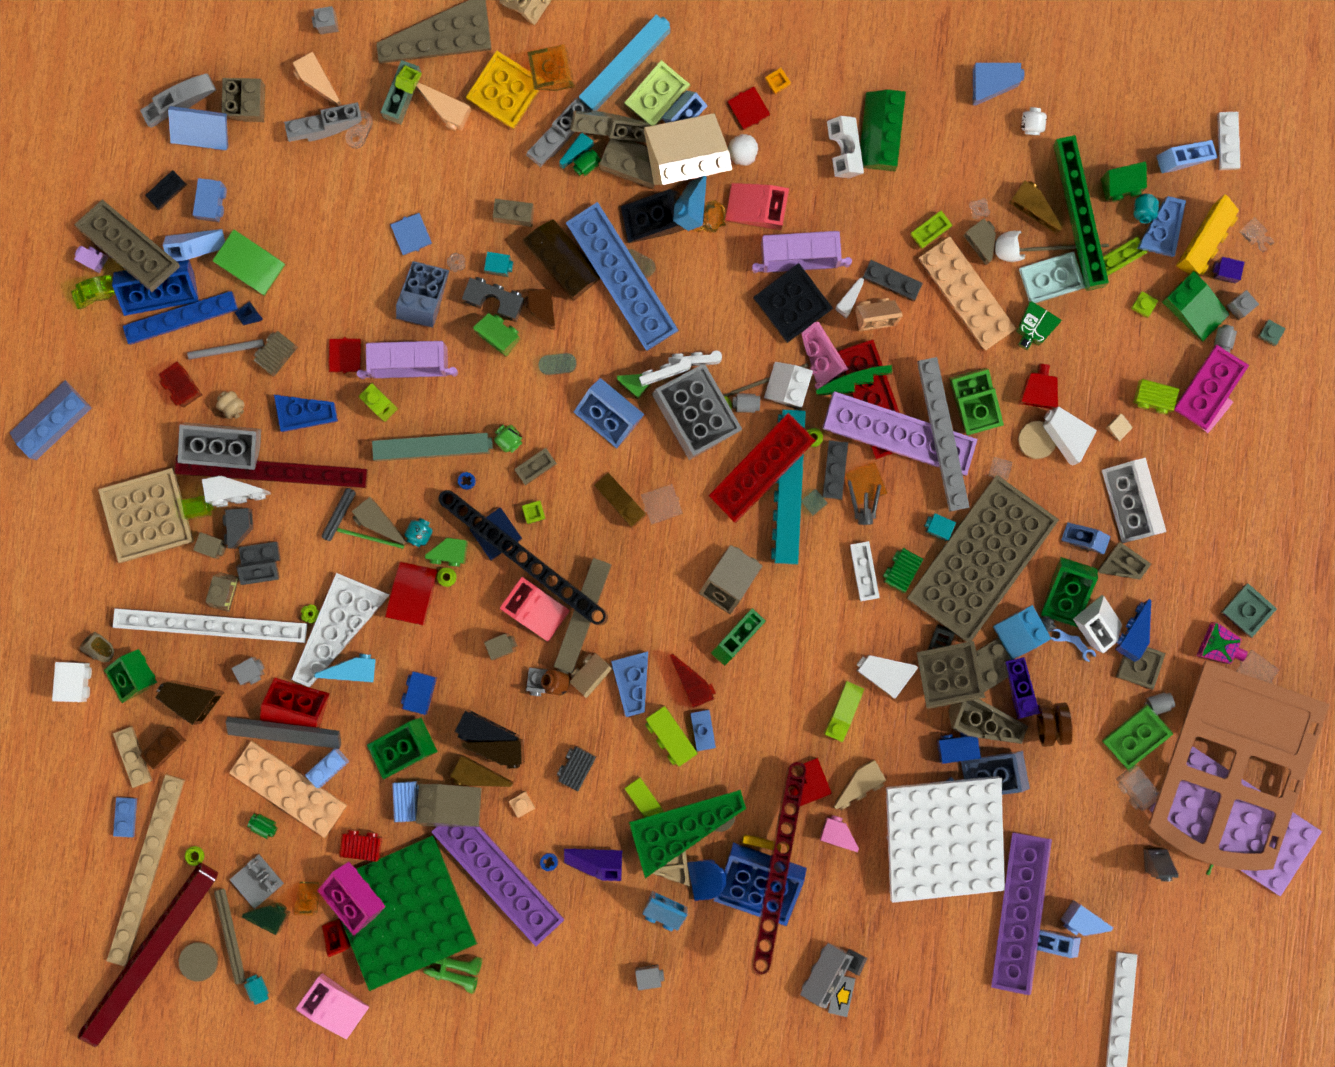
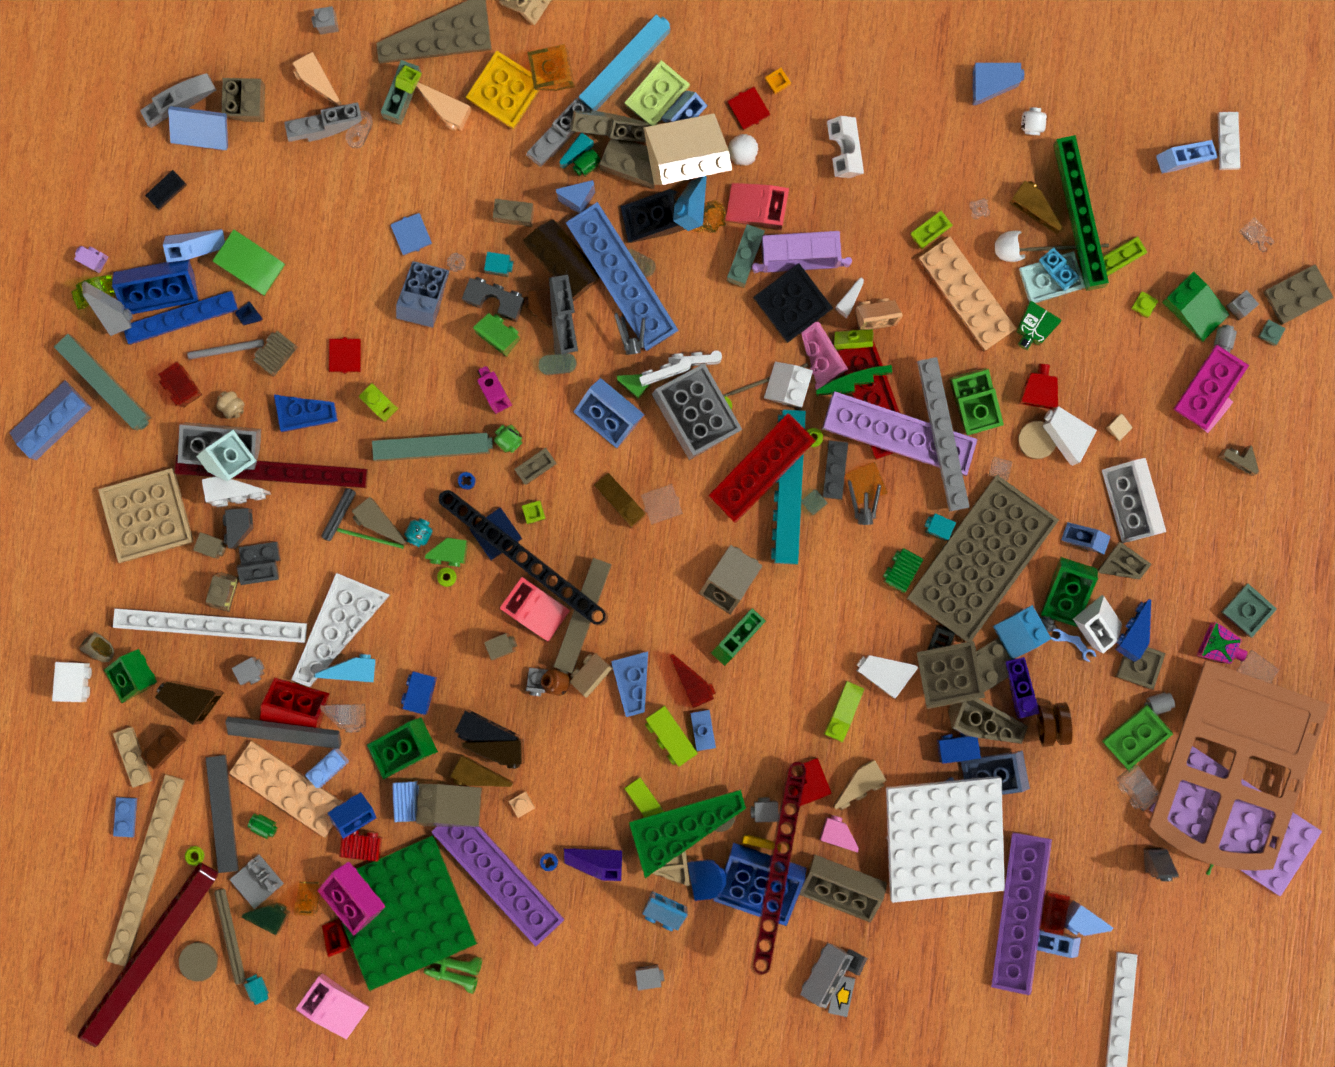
dark tan plate [74,199,180,292] -> none
clear neon green brick [181,496,213,520] -> none
medium blue brick [193,178,227,222] -> none
lime plate [301,604,320,623] -> none
lavender container [357,341,458,379] -> none
red slope [385,562,438,626] -> none
dark grey brick [557,746,597,791] -> none
light grey brick [733,393,760,413] -> none
white plate [850,541,880,602] -> none
green slope [860,89,906,172] -> none
dark grey plate [863,260,923,301] -> none
dark tan slope [963,218,996,265] -> none
green slope [1100,161,1147,202] -> none
teal head [1133,194,1159,224] -> none
lime brick [1133,379,1179,414] -> none
medium blue wing [1137,196,1186,257] -> none
yellow slope [1176,194,1239,276] -> none
dark purple brick [1212,257,1245,284] -> none
none -> sand green brick [54,334,151,431]
none -> light grey slope [82,282,133,336]
none -> light aqua slope [196,430,256,481]
none -> dark grey tile [206,755,239,873]
none -> clear slope [321,704,366,732]
none -> blue brick [328,792,376,839]
none -> dark pink torso [477,366,512,414]
none -> dark grey slope [549,275,578,355]
none -> medium blue slope [556,180,595,214]
none -> dark grey plant [614,313,645,355]
none -> sand green arch [727,224,765,288]
none -> light grey brick [751,797,778,822]
none -> dark tan slope [799,855,887,923]
none -> lime plate [834,329,874,350]
none -> medium azure slope [1039,247,1079,291]
none -> clear red brick [1040,890,1070,935]
none -> dark tan slope [1218,445,1259,476]
none -> dark tan plate [1263,264,1334,325]

